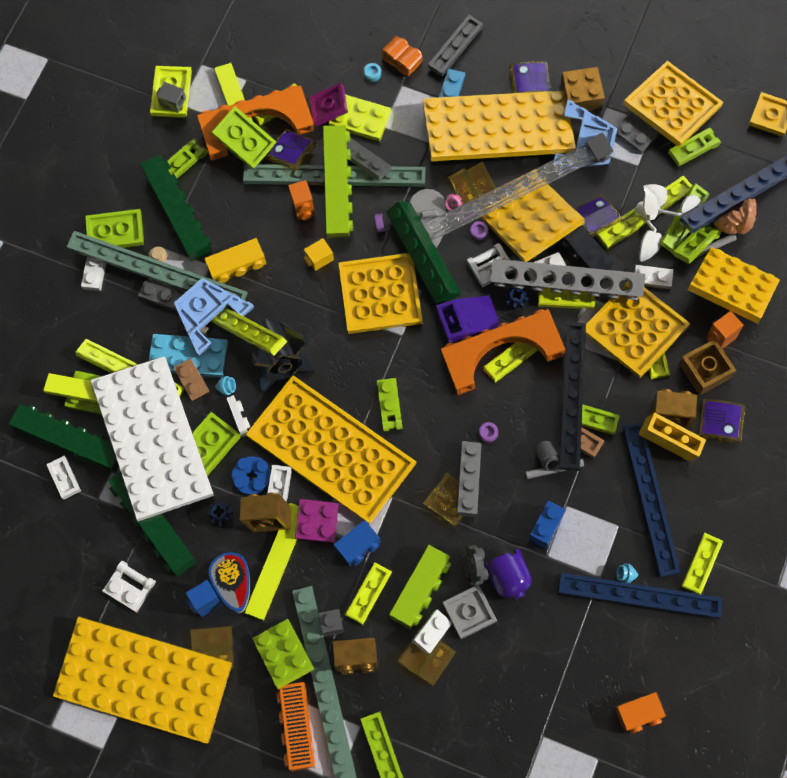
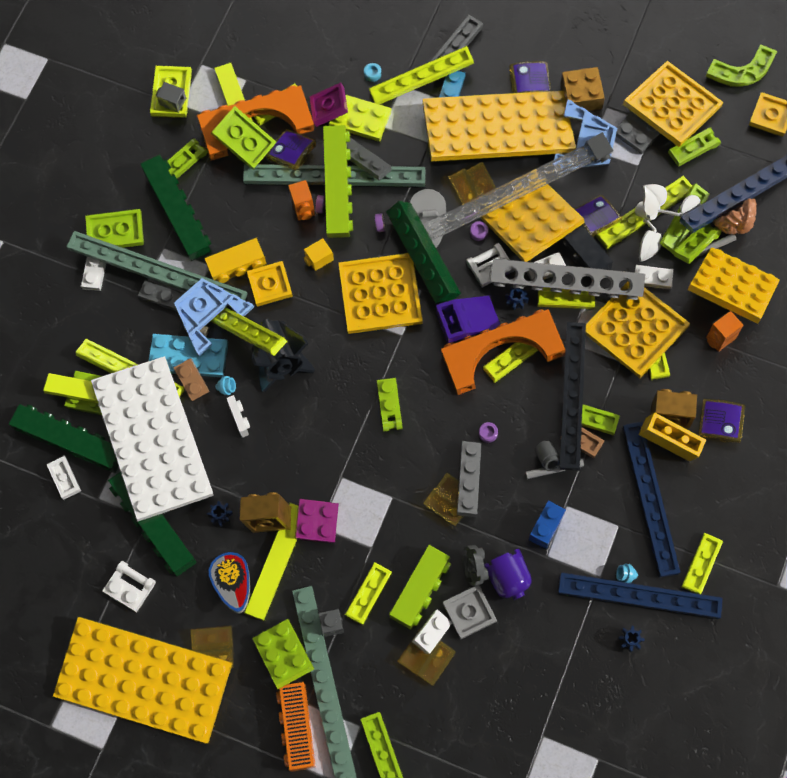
tan plate [149,247,167,262] -> none
blue brick [186,580,223,617] -> none
lime plate [192,412,241,476] -> none
blue plate [232,456,271,496] -> none
yellow plate [246,376,416,525] -> none
white plate [268,465,292,502] -> none
pearl gold brick [333,638,378,675] -> none
blue brick [334,520,380,567] -> none
orange brick [382,36,422,77] -> none
bright pink plate [445,194,463,211] -> none
orange brick [615,692,666,734] -> none
pearl gold brick [679,339,736,396] -> none
none -> yellow plate [247,261,293,307]
none -> medium lavender tile [316,195,326,214]
none -> neon yellow tile [369,46,474,105]
none -> dark blue gear [618,626,645,653]
none -> lime plate [706,44,777,86]

